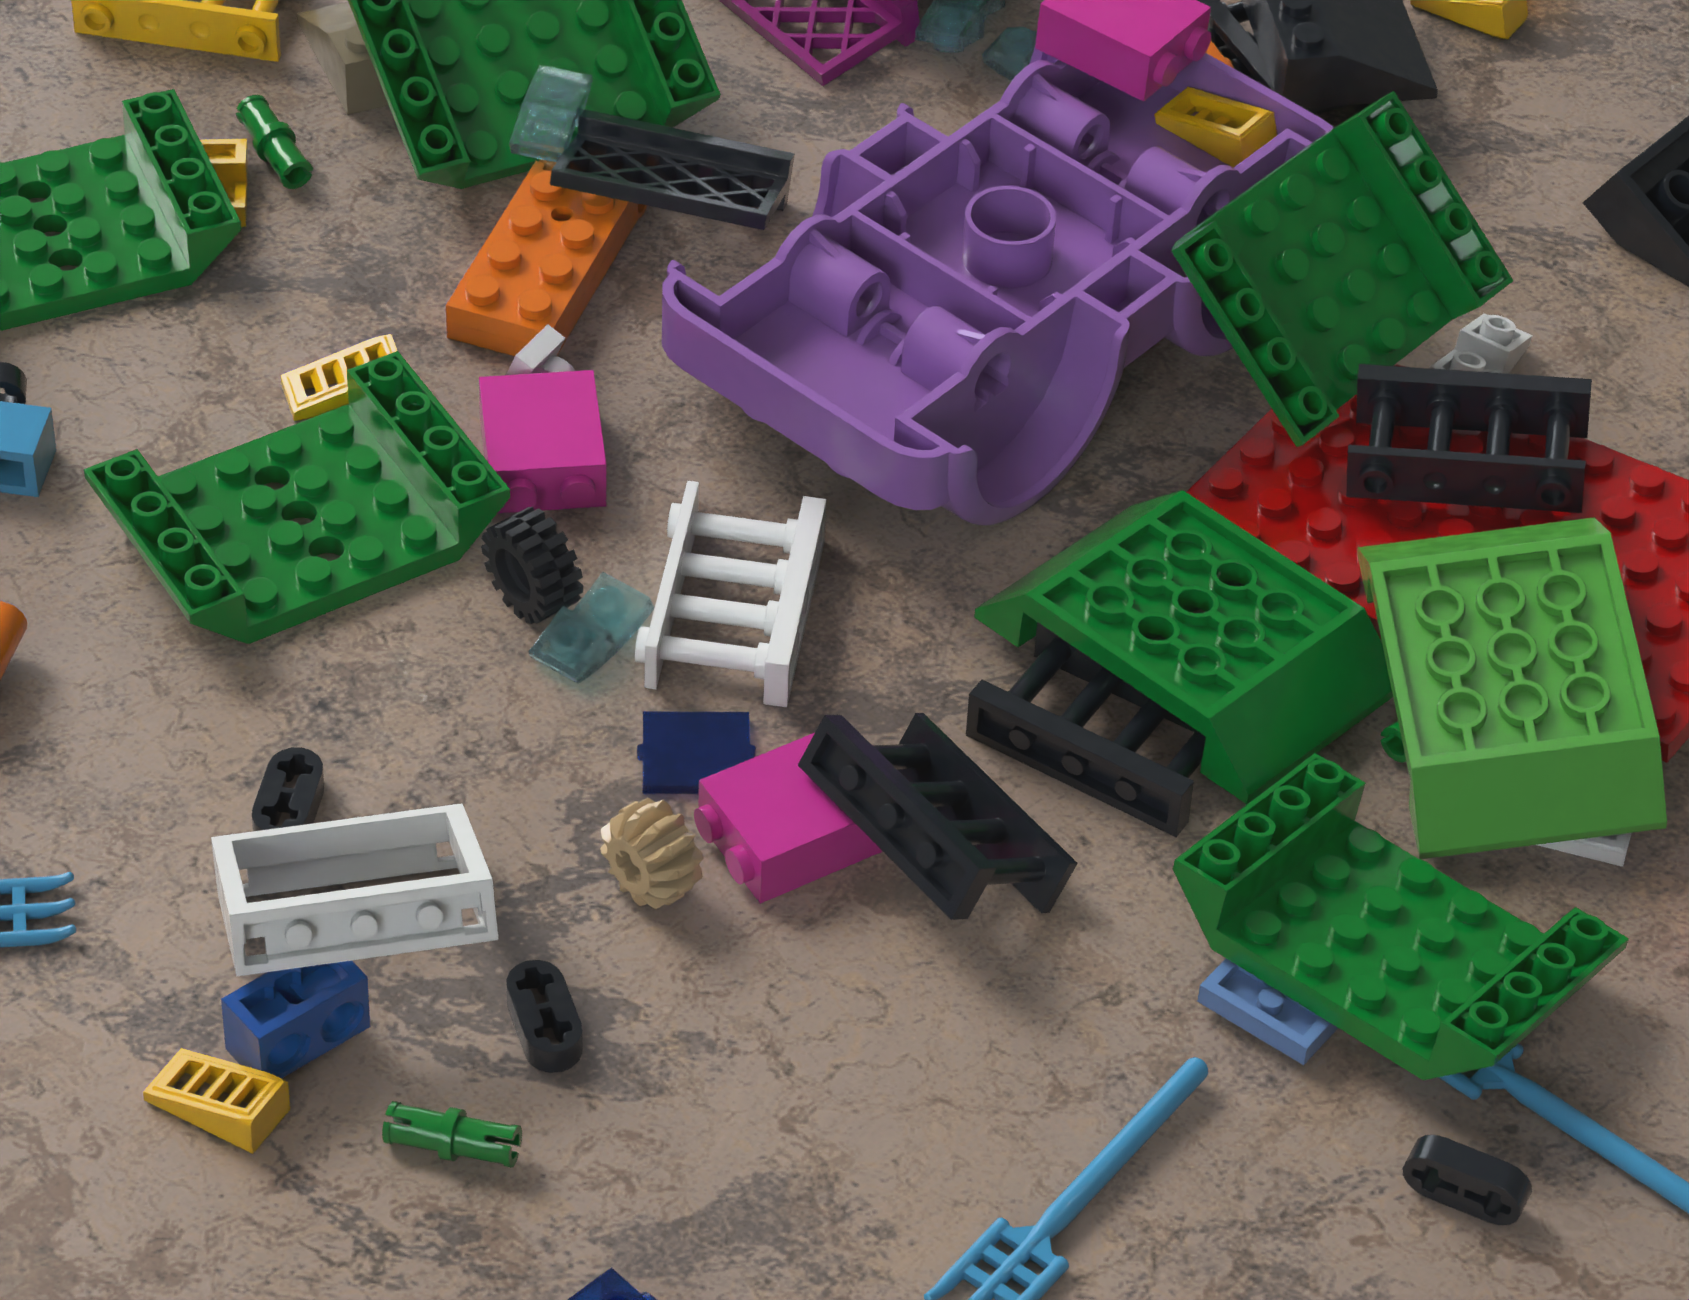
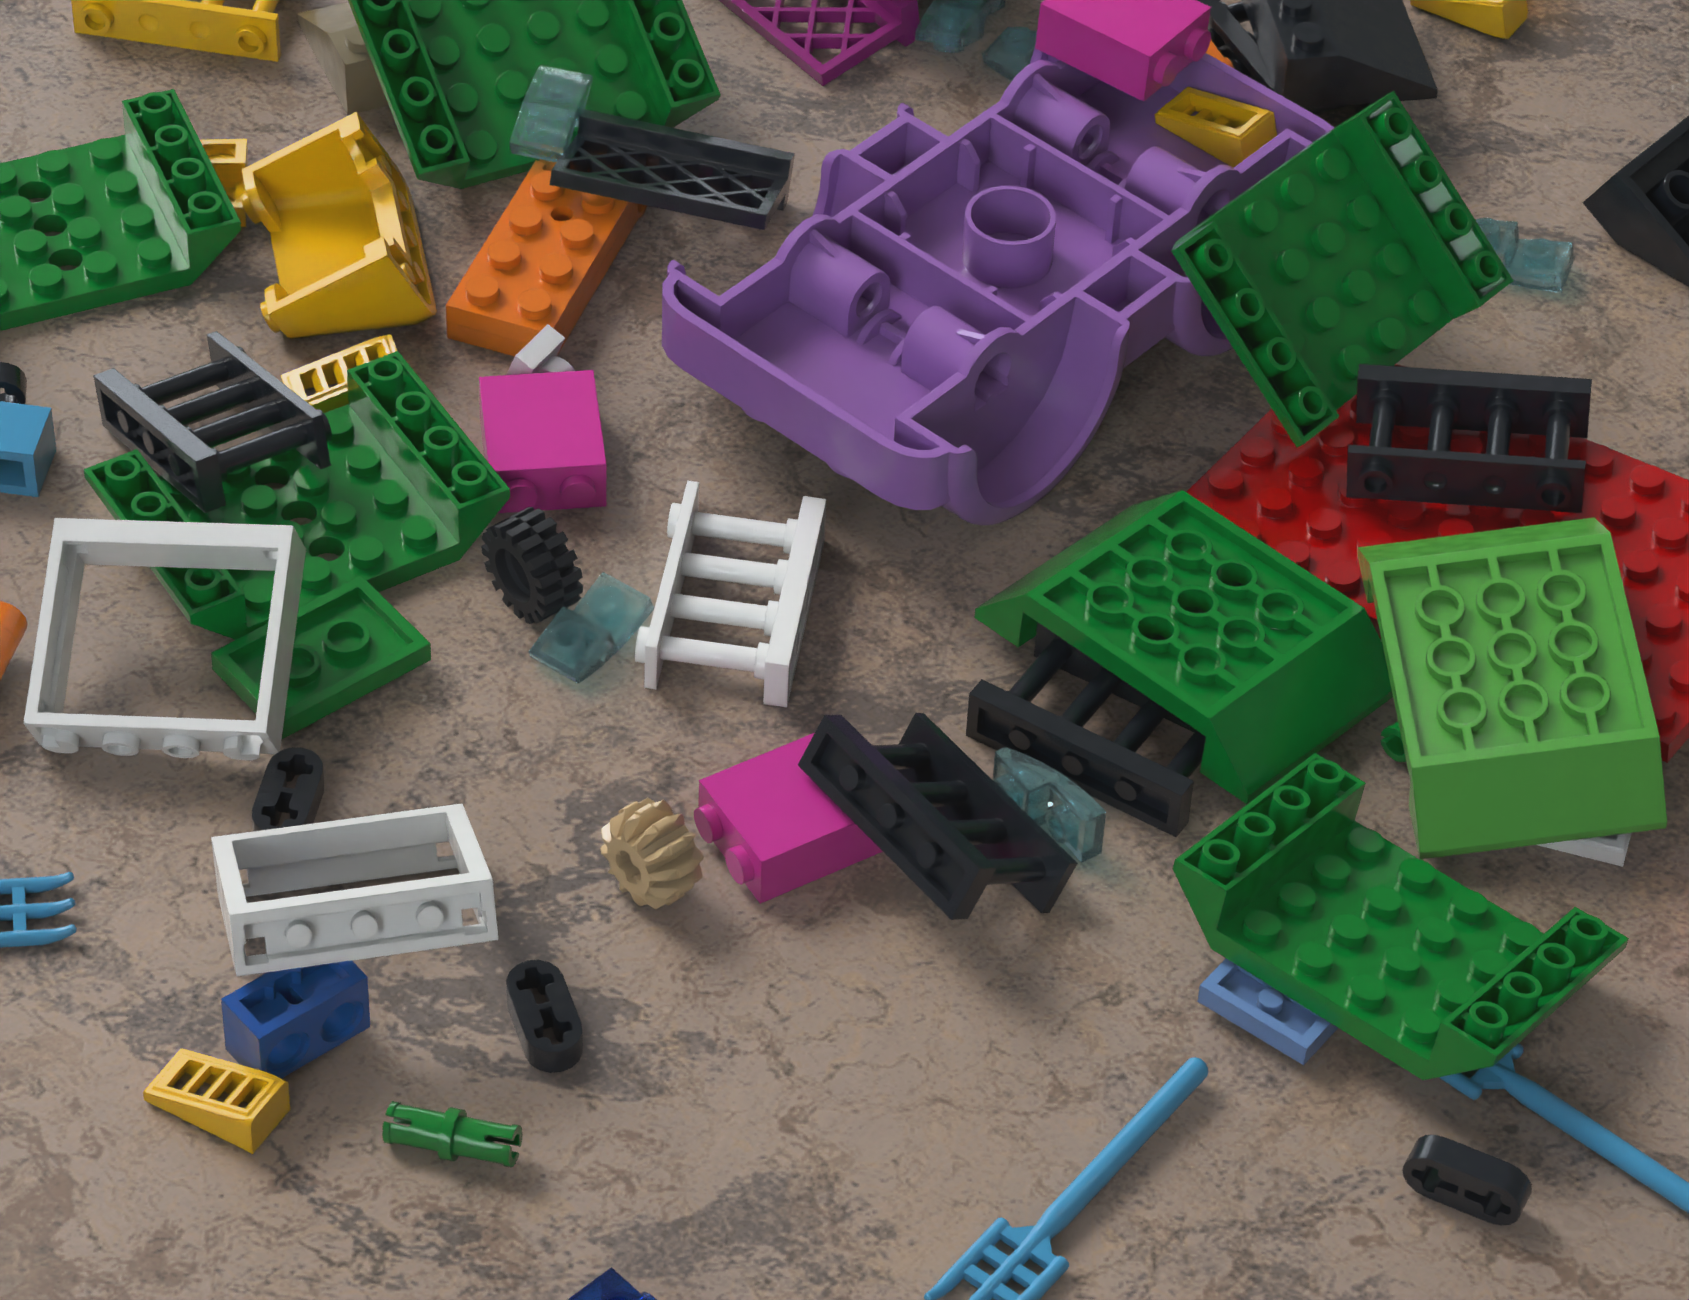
green pin [236,95,313,189] -> none
clear blue piece [636,711,756,794] -> none
white slope [1430,314,1532,374] -> none
none -> white window [23,518,306,760]
none -> black fence [93,331,332,513]
none -> green plate [211,575,431,740]
none -> yellow windscreen [240,112,437,338]
none -> clear light blue slope [993,747,1106,863]
none -> clear light blue slope [1475,218,1575,293]

